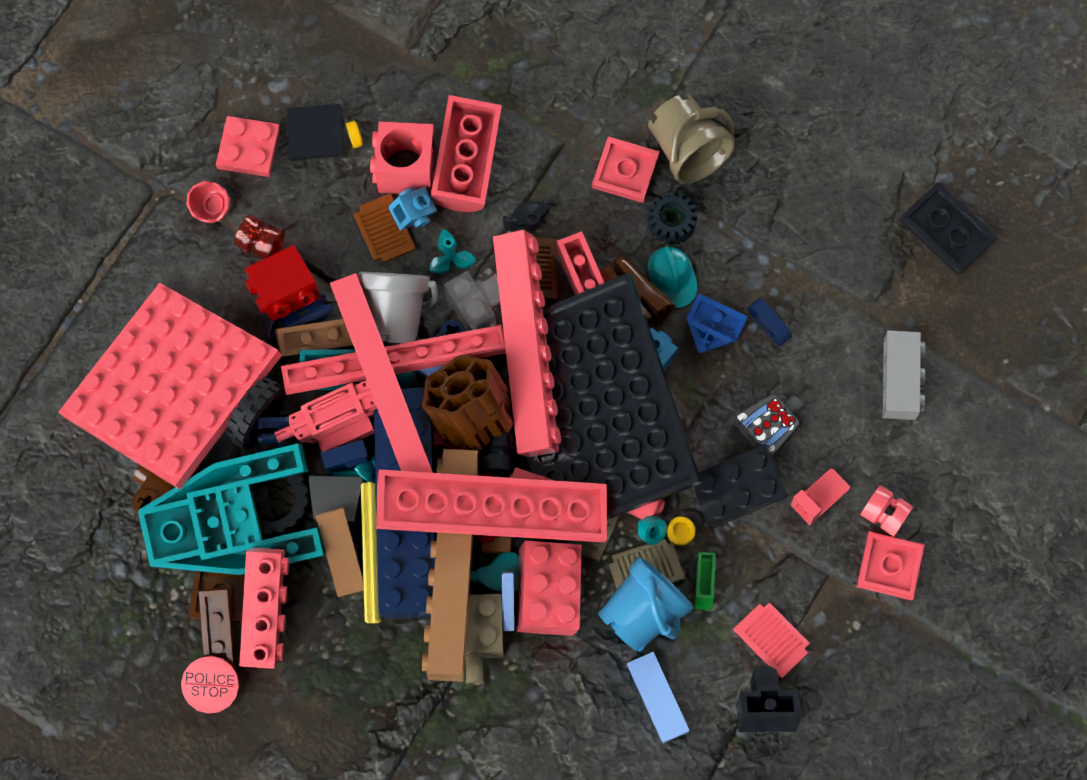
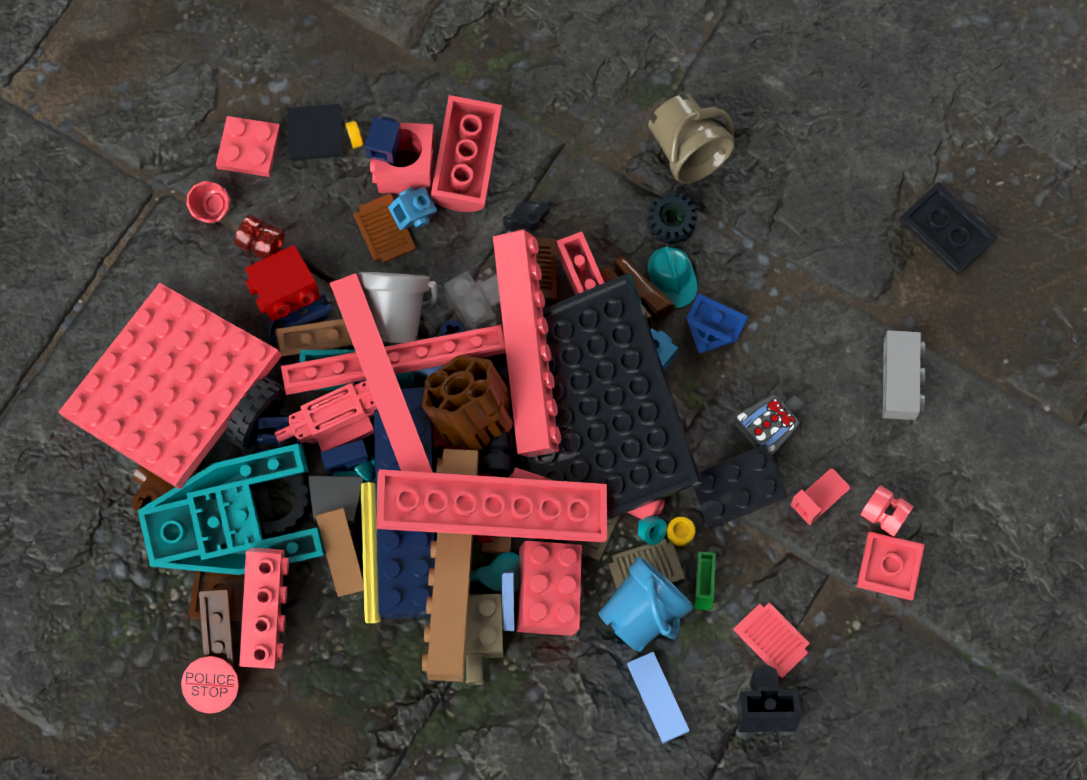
teal plant [429,229,476,274] -> none
coral plate [592,137,660,203] -> none
dark blue beam [748,298,792,346] -> none
none -> dark blue brick [365,117,402,164]

